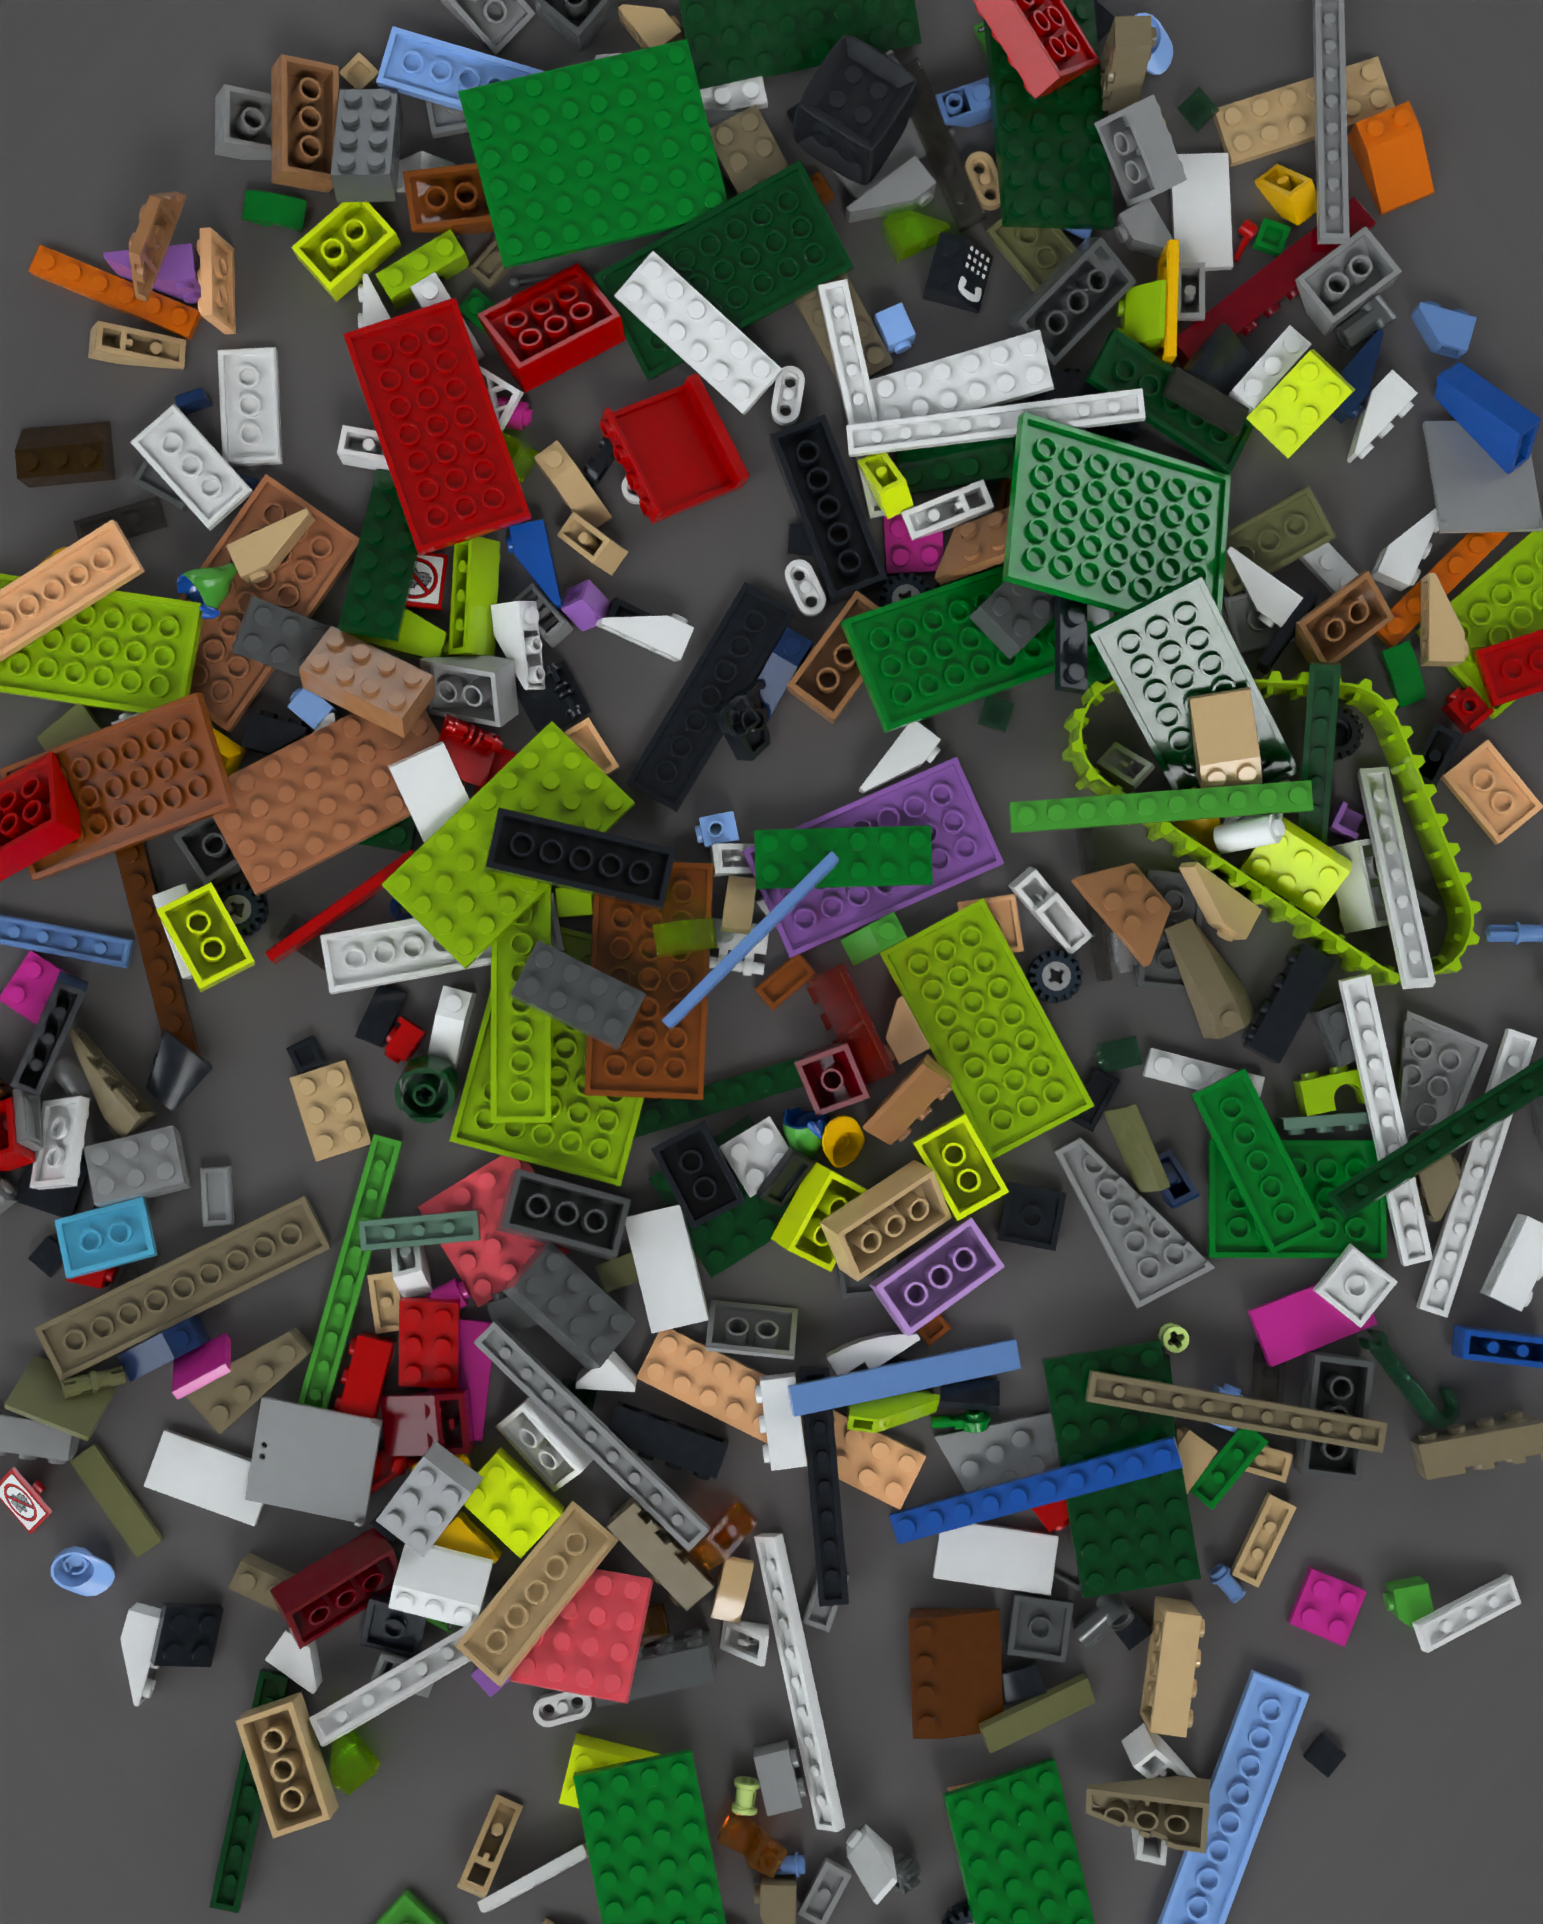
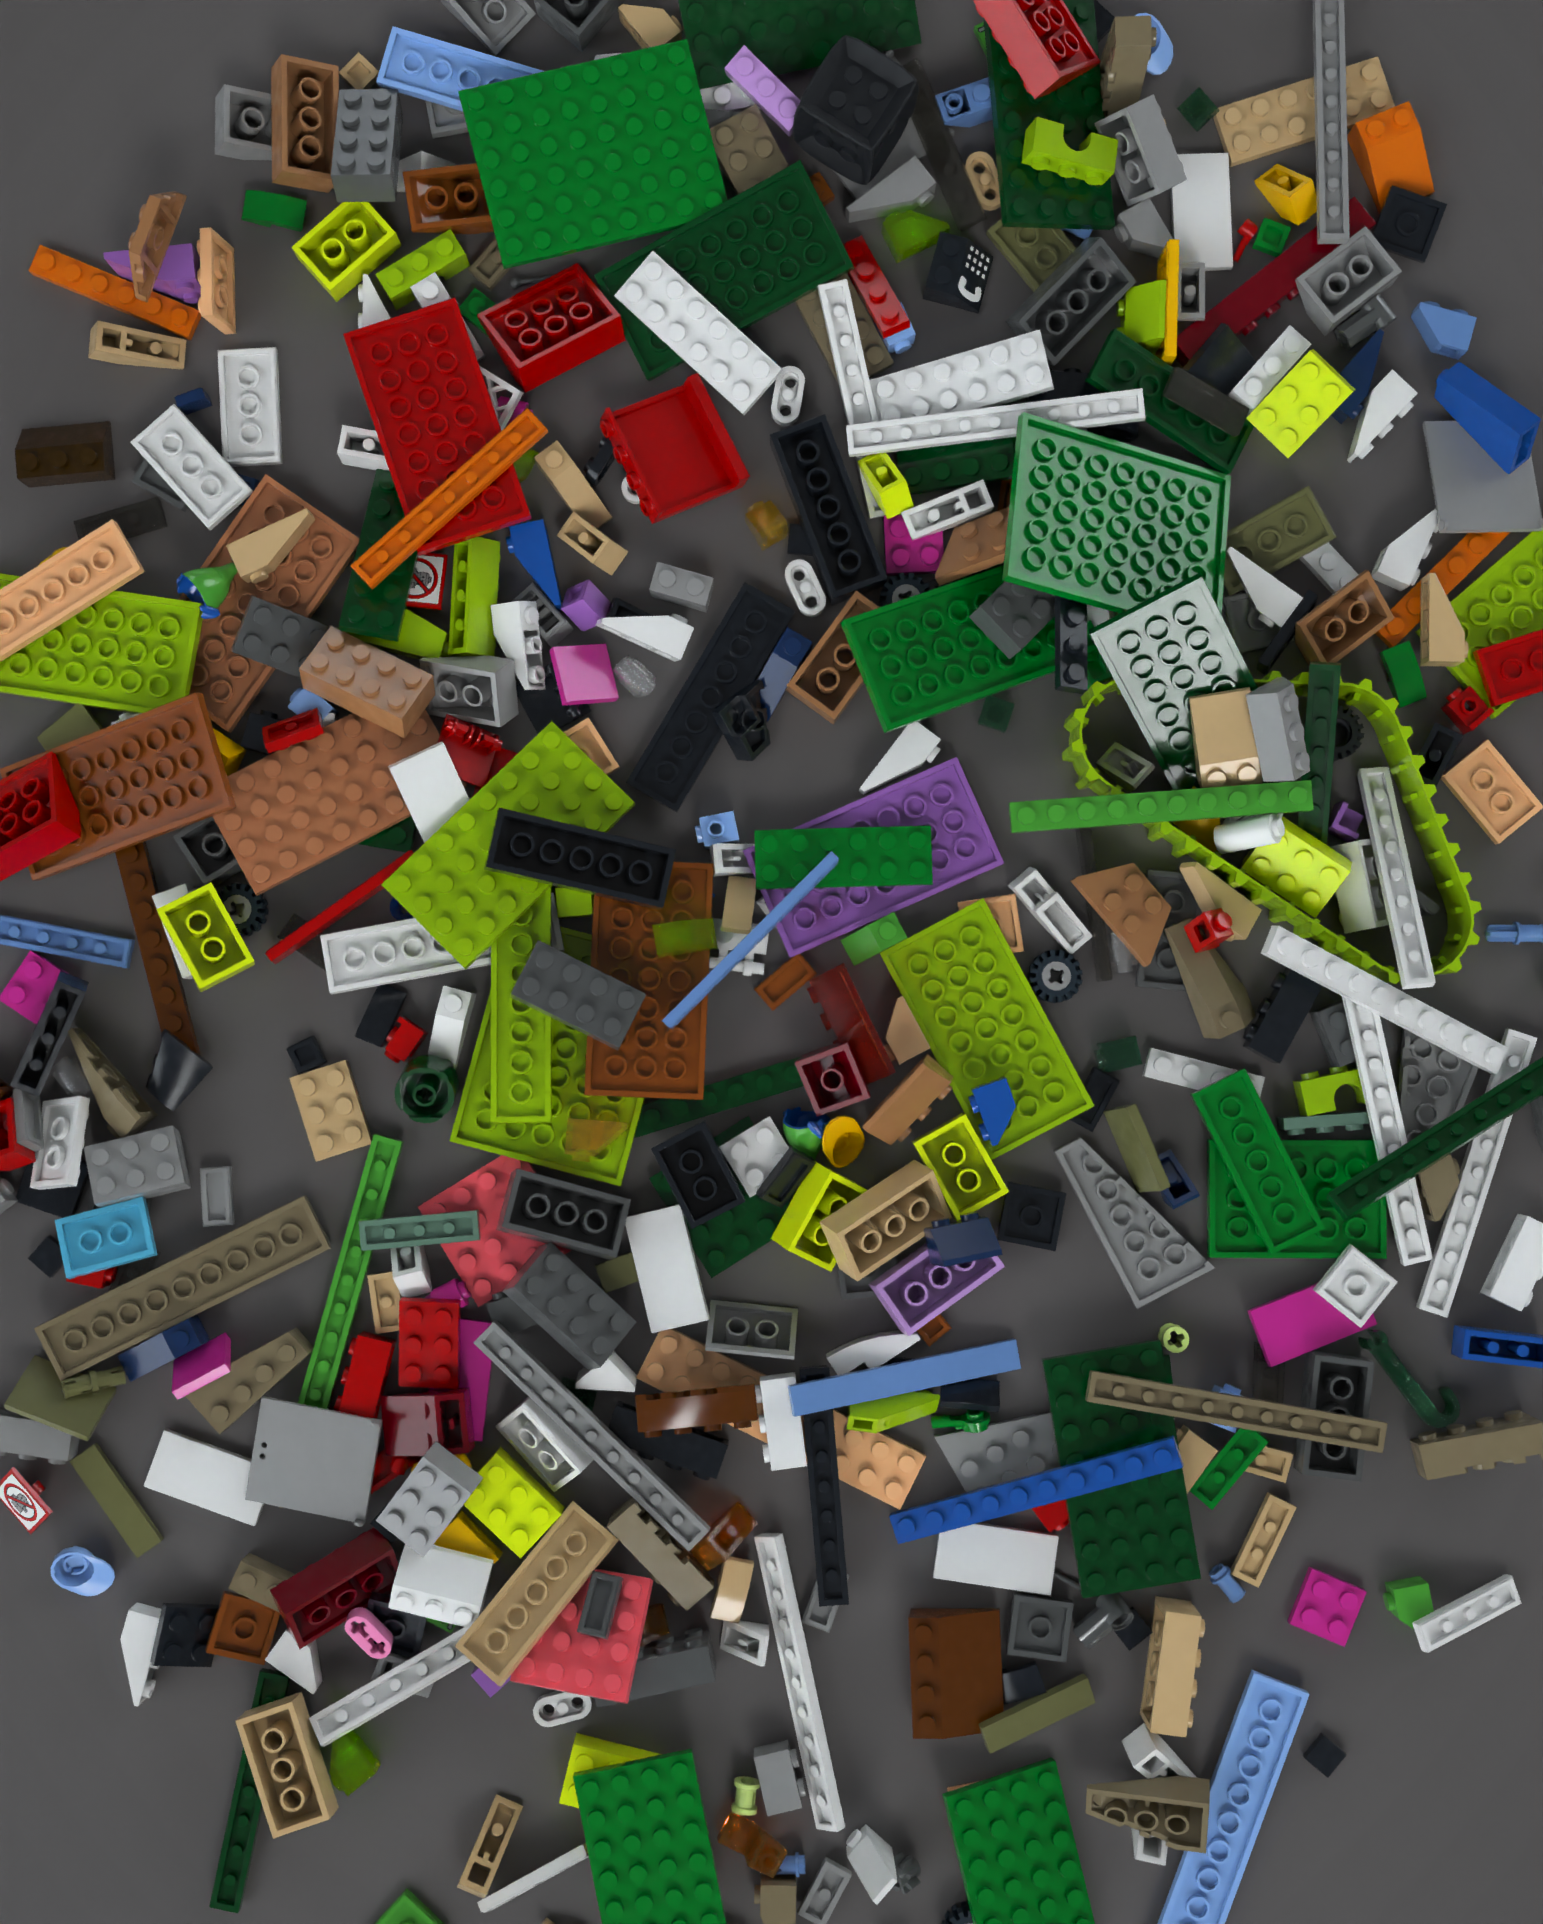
none -> dark orange plate [205,1591,280,1665]
none -> red plate [262,708,325,753]
none -> bright pink beam [345,1607,394,1659]
none -> orange tile [350,408,548,589]
none -> dark pink tile [549,644,619,706]
none -> clear yellow slope [565,1118,630,1162]
none -> dark grey tile [577,1571,623,1640]
none -> clear brick [613,655,657,698]
none -> reddish brown wedge [635,1384,758,1438]
none -> light grey brick [649,562,714,613]
none -> lavender brick [724,45,801,137]
none -> clear yellow slope [745,500,788,551]
none -> red plate [843,235,910,339]
none -> dark blue slope [924,1212,1003,1267]
none -> blue slope [968,1077,1016,1146]
none -> lime arch [1021,117,1118,185]
none -> red brick [1184,908,1234,953]
none -> light grey slope [1246,677,1310,782]
none -> white plate [1261,925,1508,1074]
none -> black plate [1372,185,1447,263]

